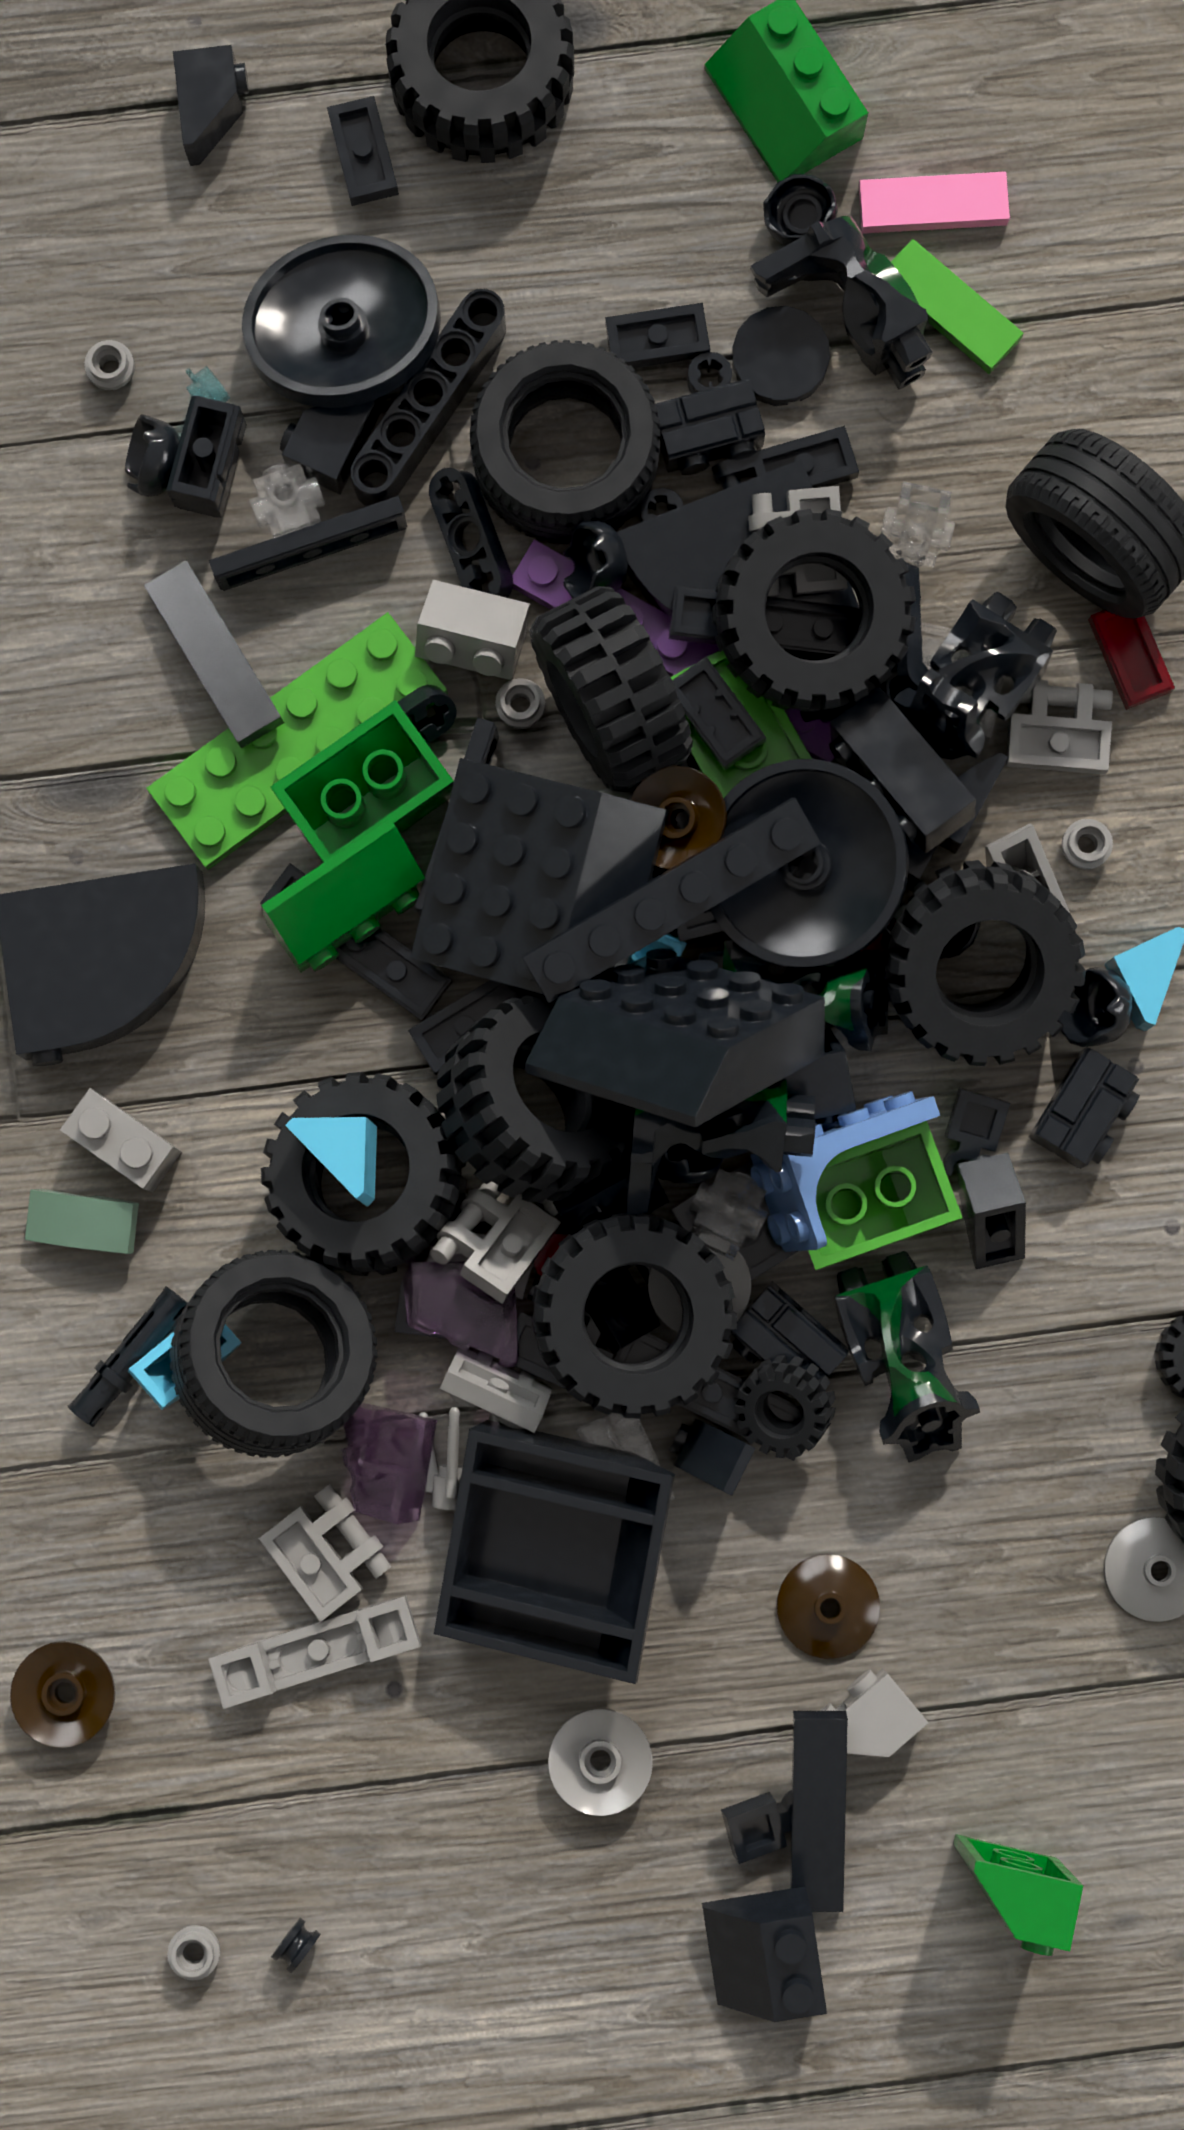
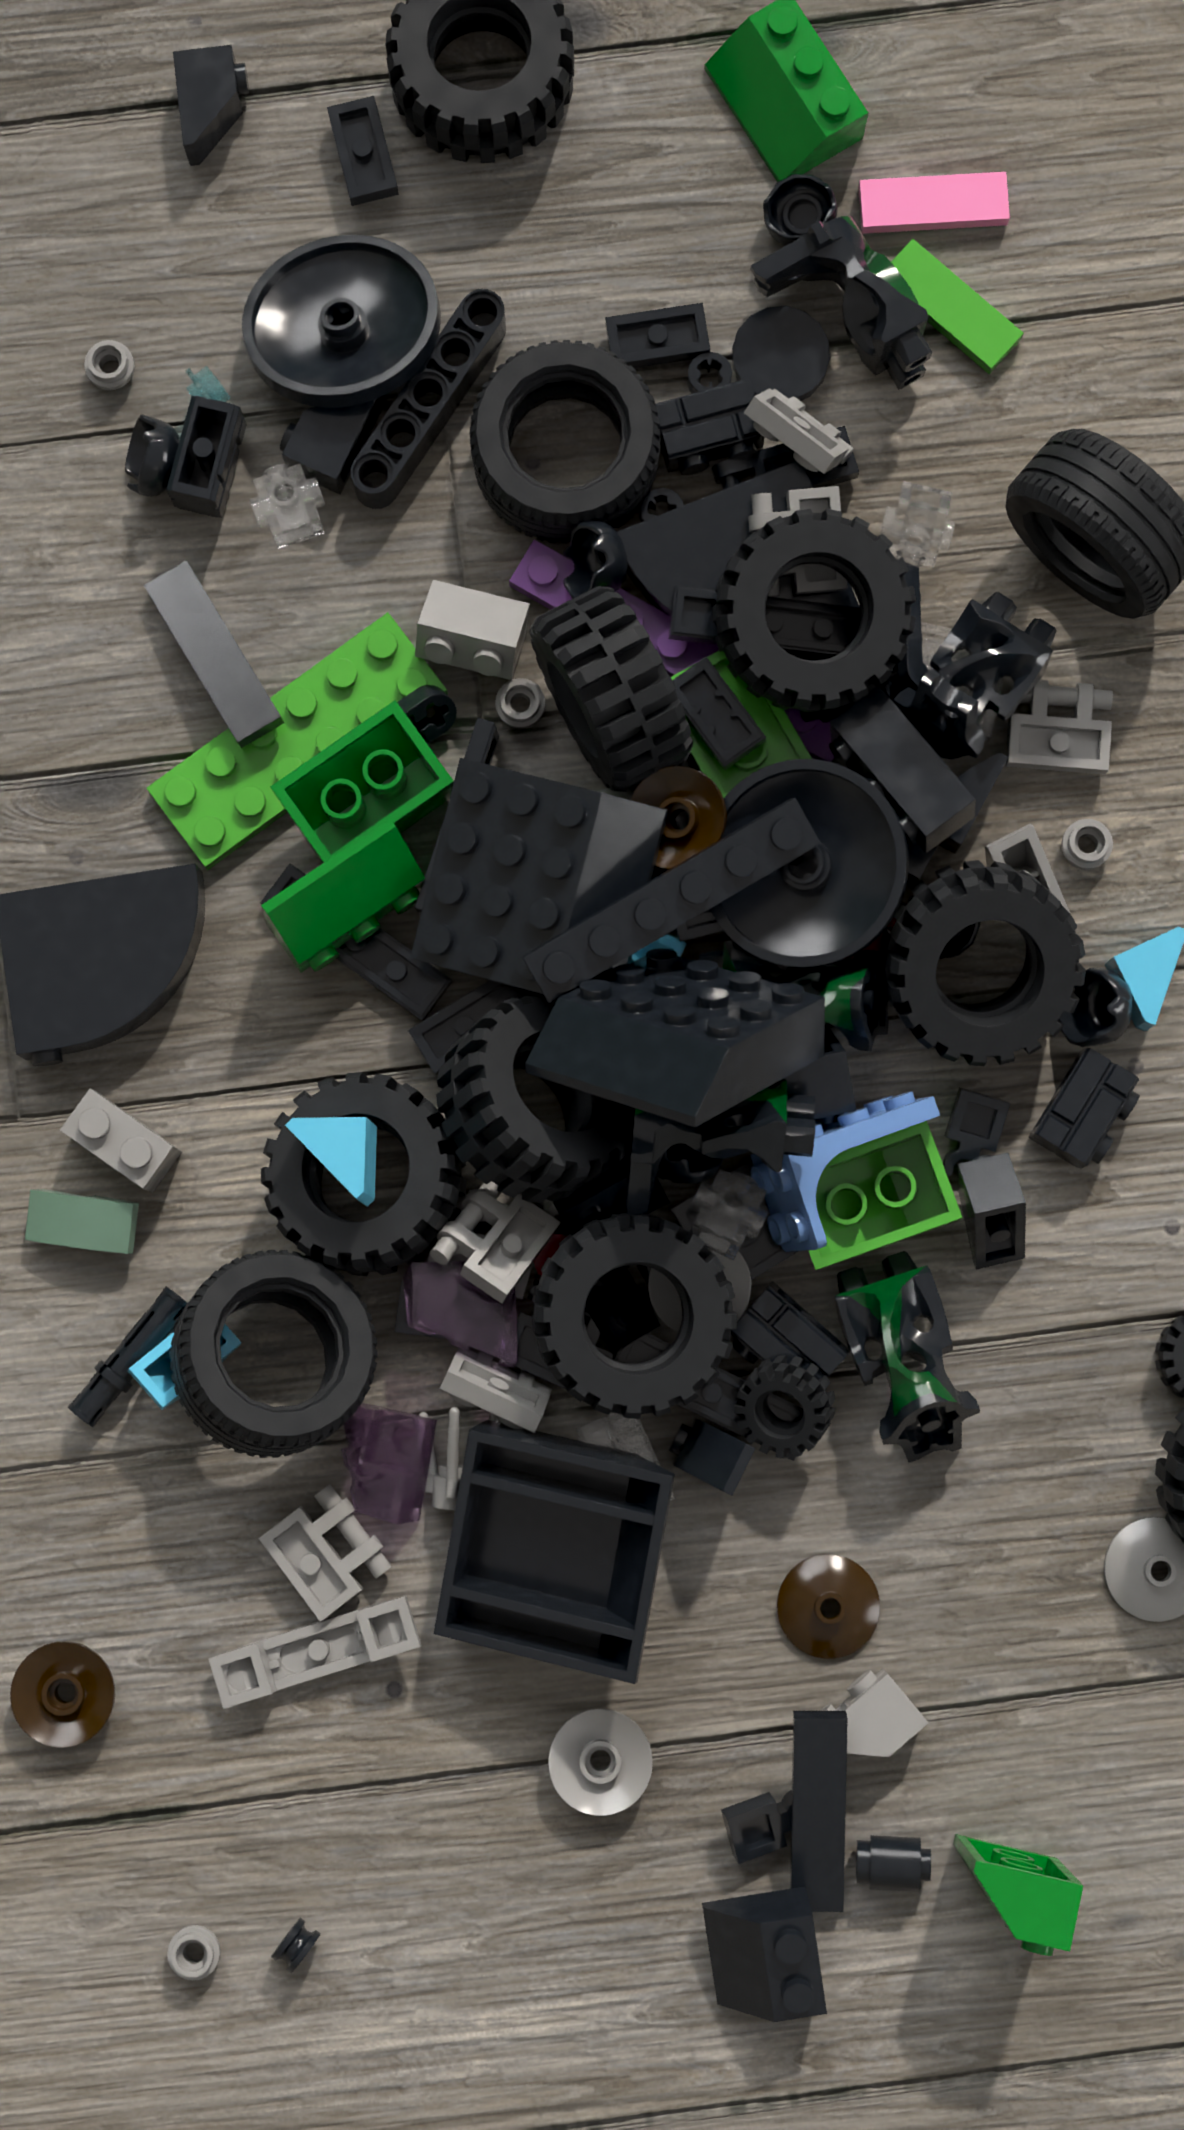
black tile [209,496,407,591] -> none
black beam [429,468,513,598] -> none
dark red tile [1088,610,1175,710] -> none
none -> light grey plate [744,388,854,474]
none -> black brick [856,1835,931,1892]

